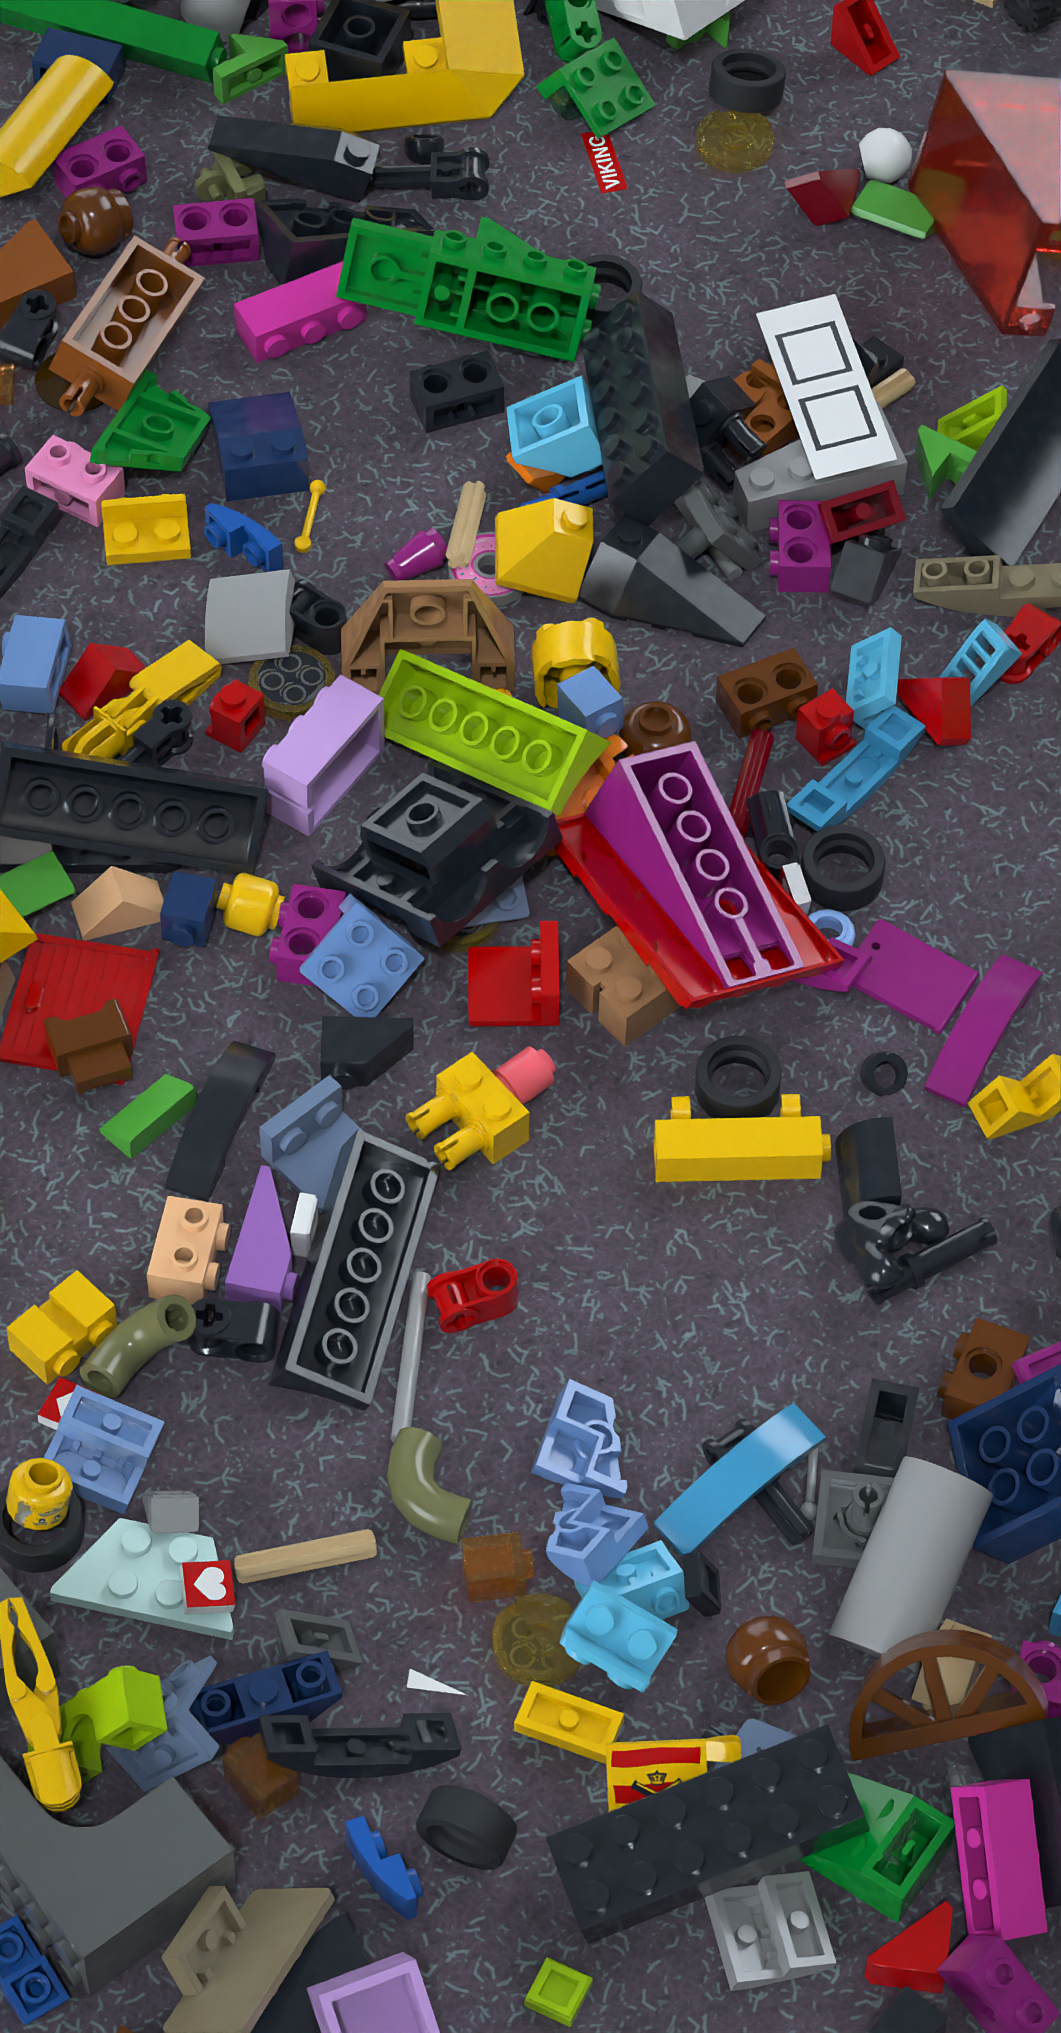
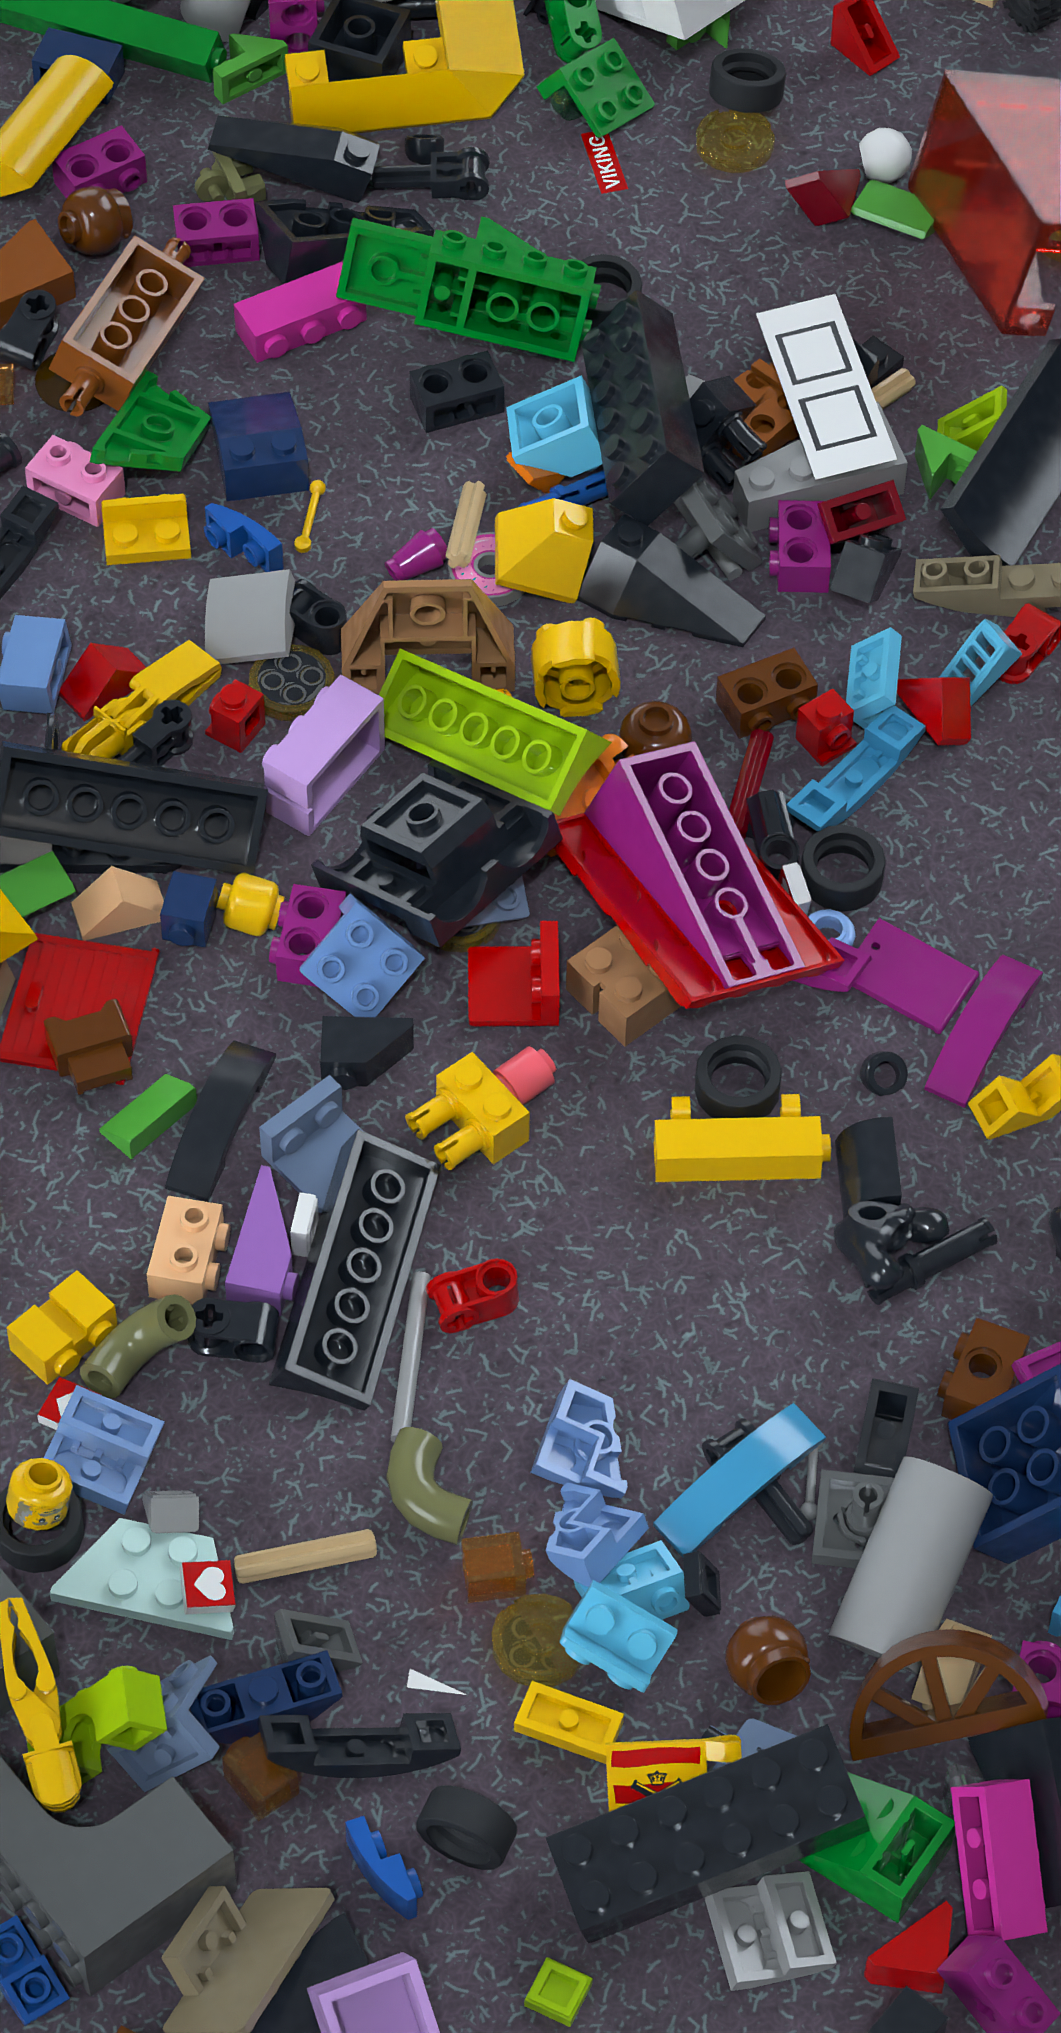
medium blue slope [557,666,624,738] -> none

